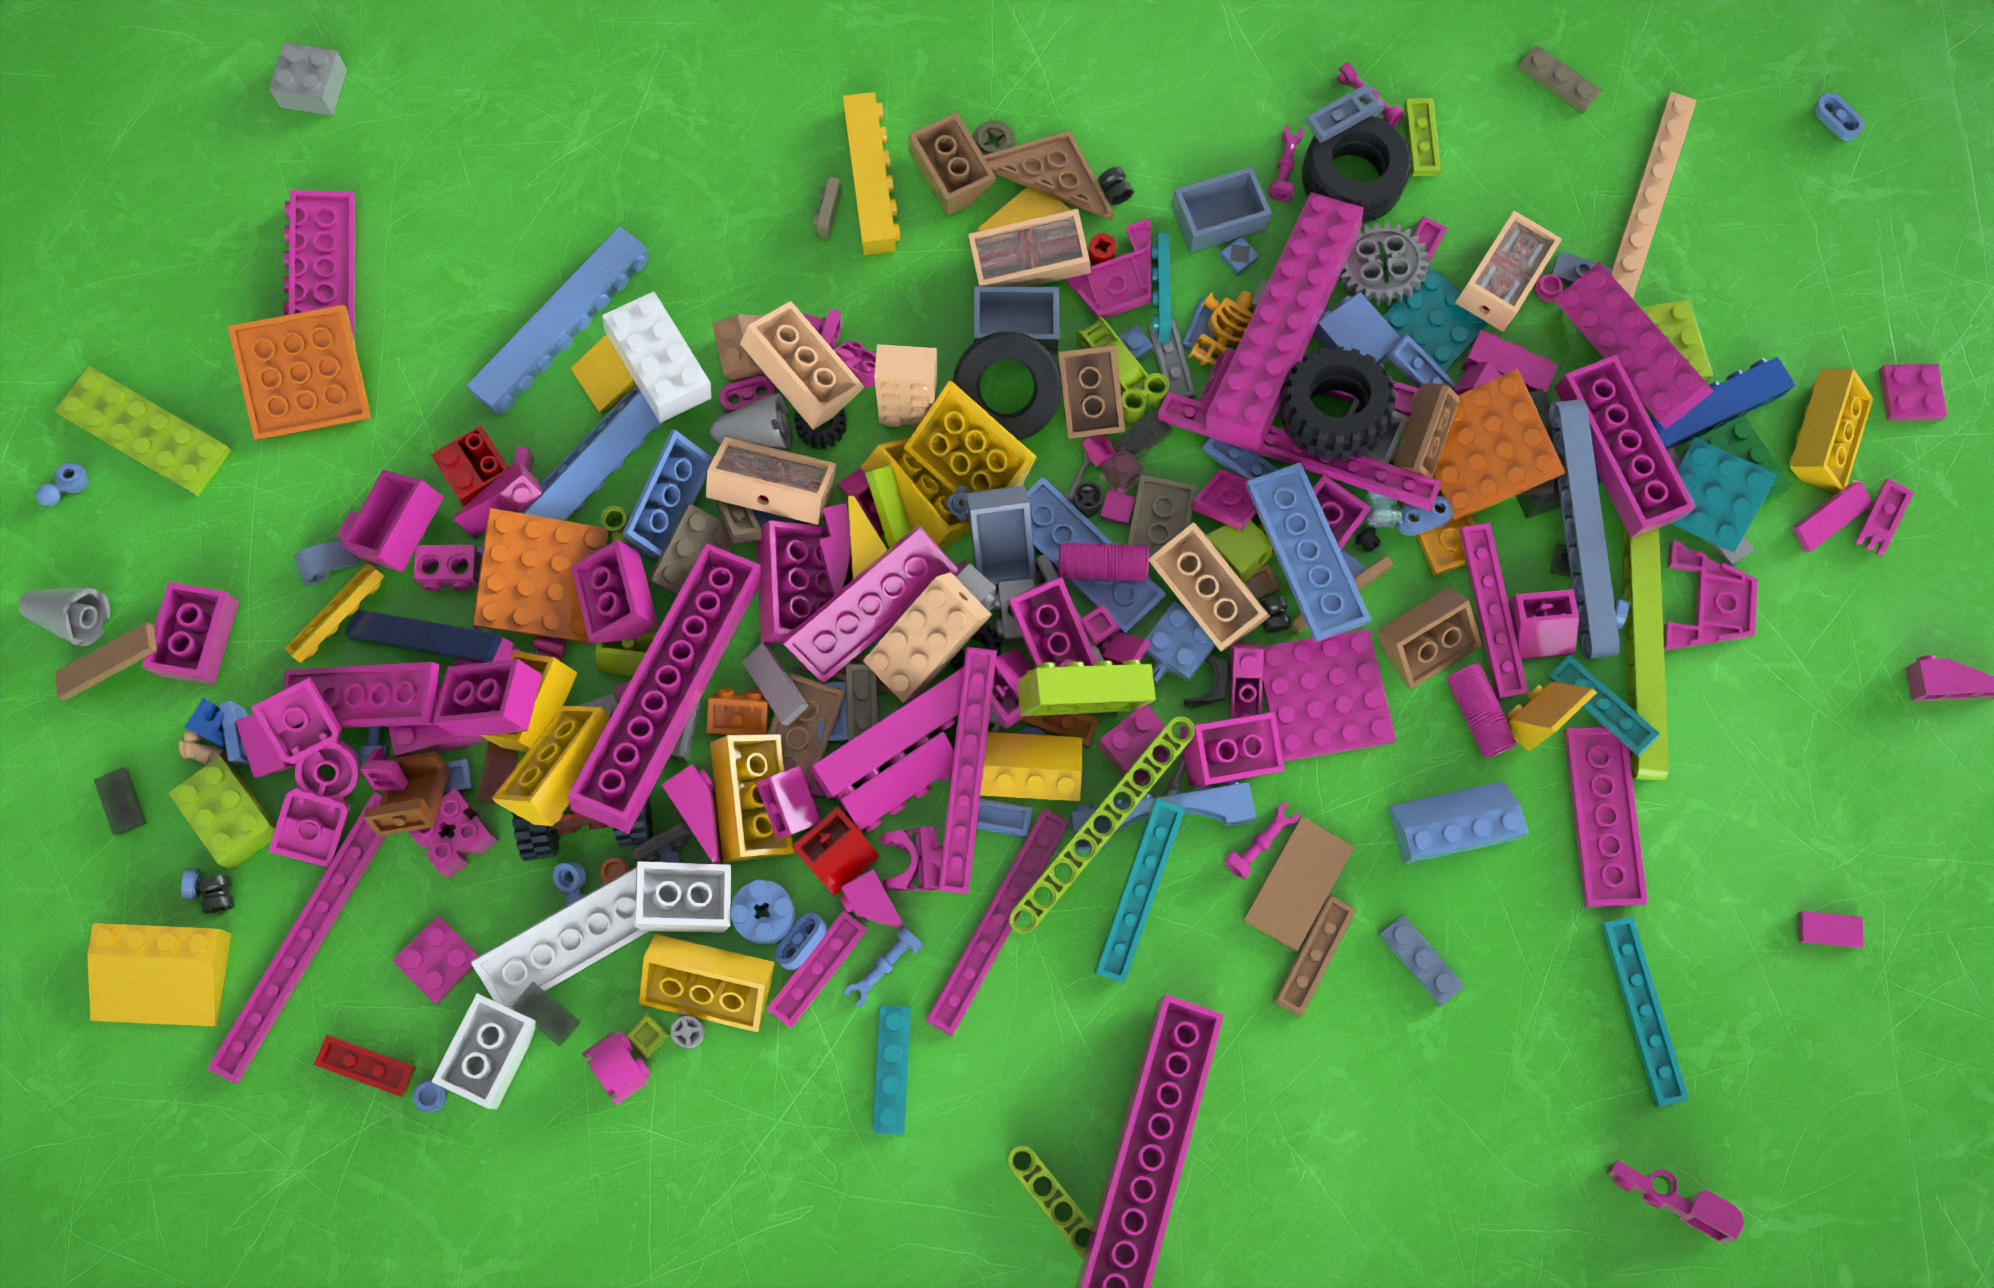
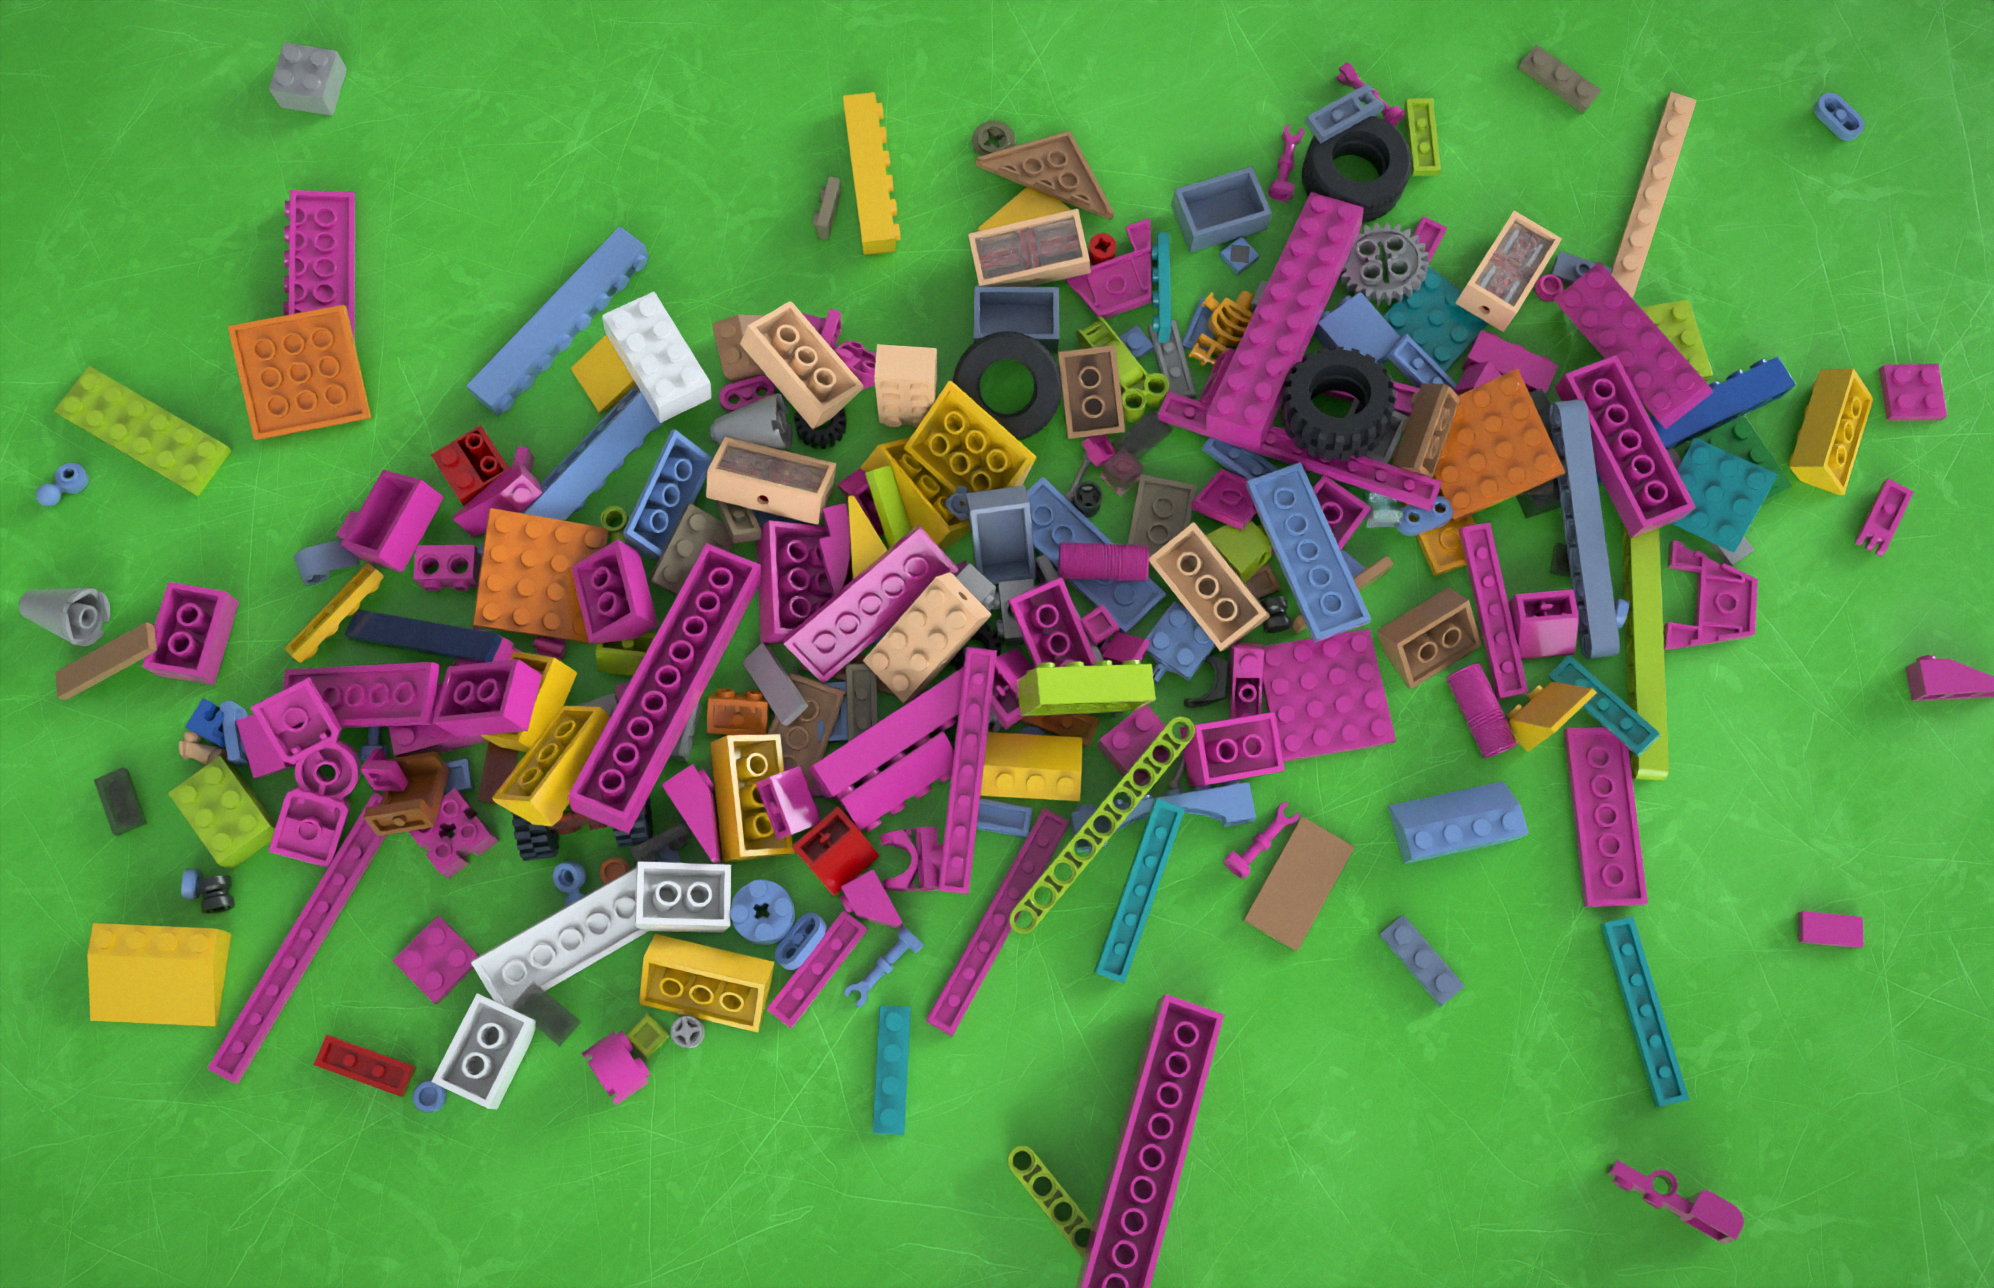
medium nougat slope [908,112,996,216] -> none
pearl dark grey wheel [1098,166,1134,205] -> none
dark pink tile [1100,490,1135,526] -> none
medium nougat tile [1273,894,1357,1017] -> none
black piece [1355,527,1381,552] -> none
dark pink tile [1791,480,1873,552] -> none

